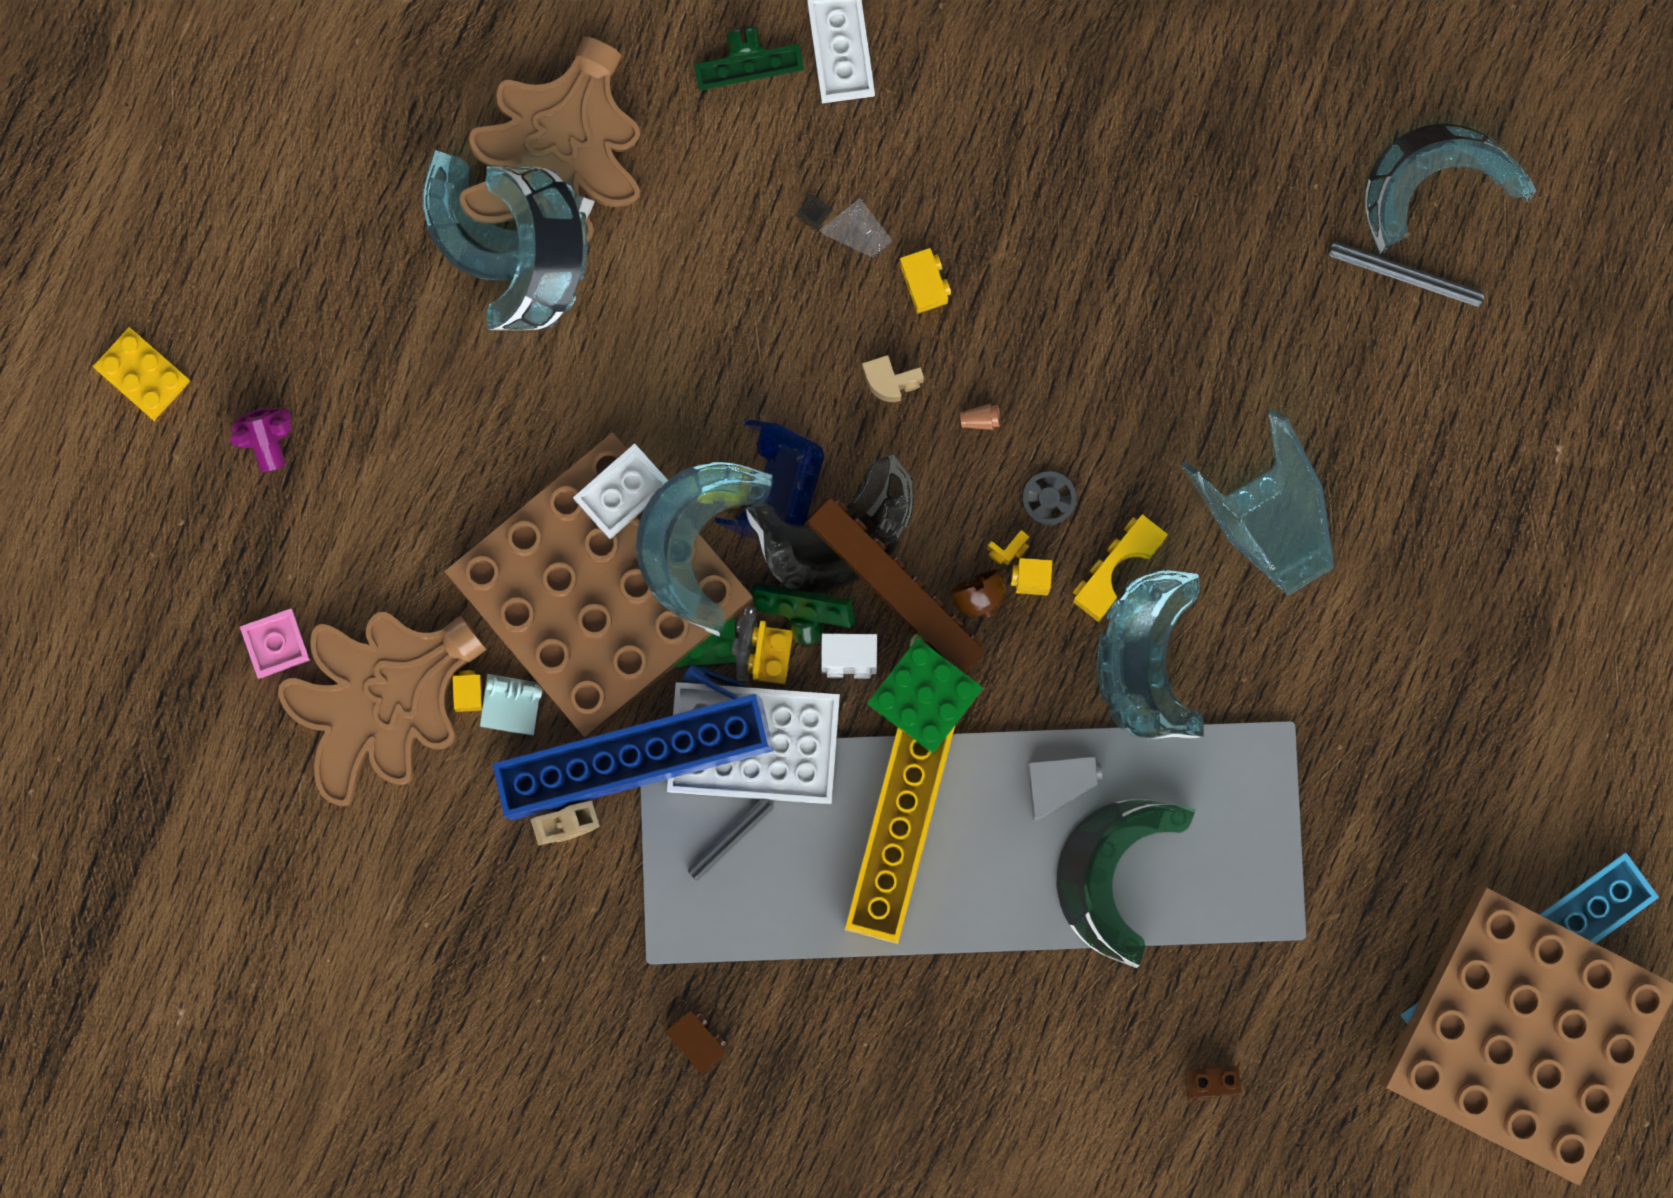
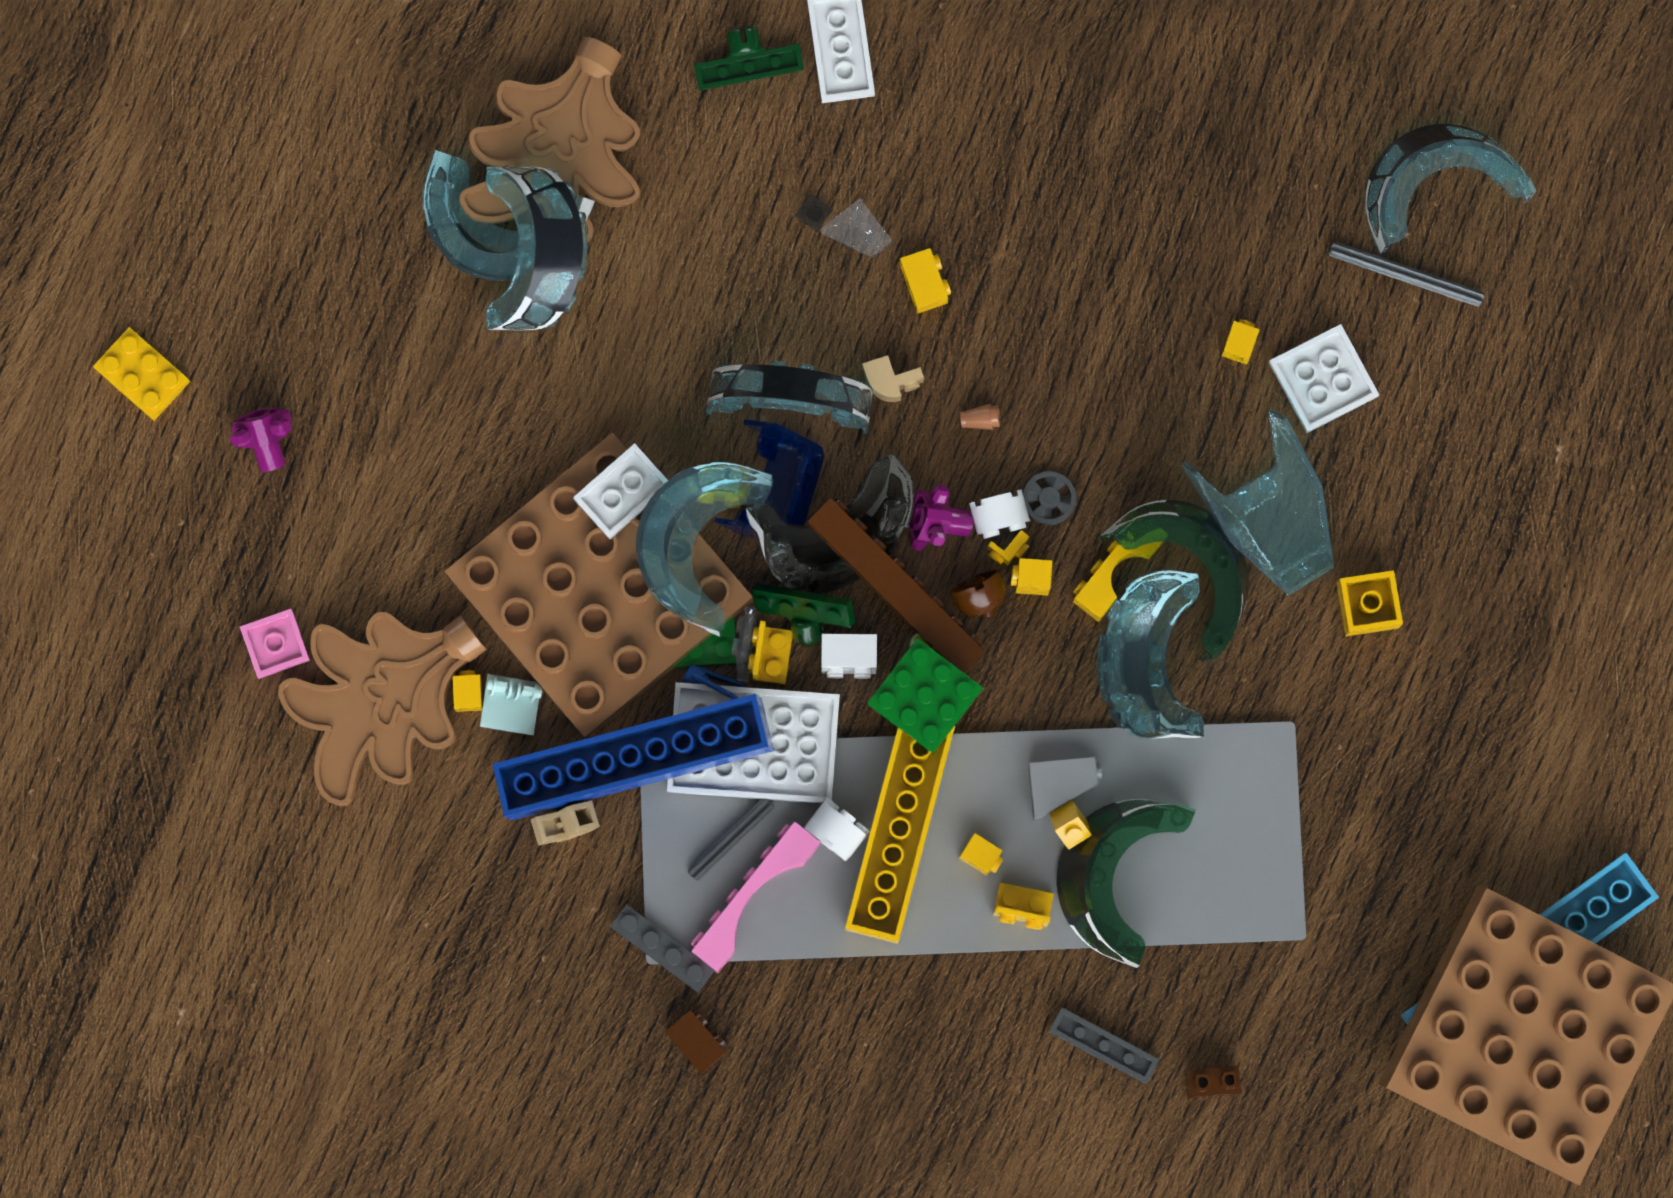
none -> dark grey plate [610,905,715,993]
none -> bright pink arch [691,822,821,973]
none -> windscreen [706,361,873,435]
none -> white brick [804,798,870,862]
none -> magenta piece [907,484,973,551]
none -> yellow brick [959,833,1004,876]
none -> white brick [969,489,1030,539]
none -> yellow bracket [993,883,1054,930]
none -> yellow brick [1049,800,1092,849]
none -> dark grey plate [1049,1007,1159,1084]
none -> clear green windscreen [1099,500,1249,662]
none -> yellow brick [1222,320,1260,365]
none -> white plate [1268,324,1379,433]
none -> yellow brick [1336,570,1403,637]

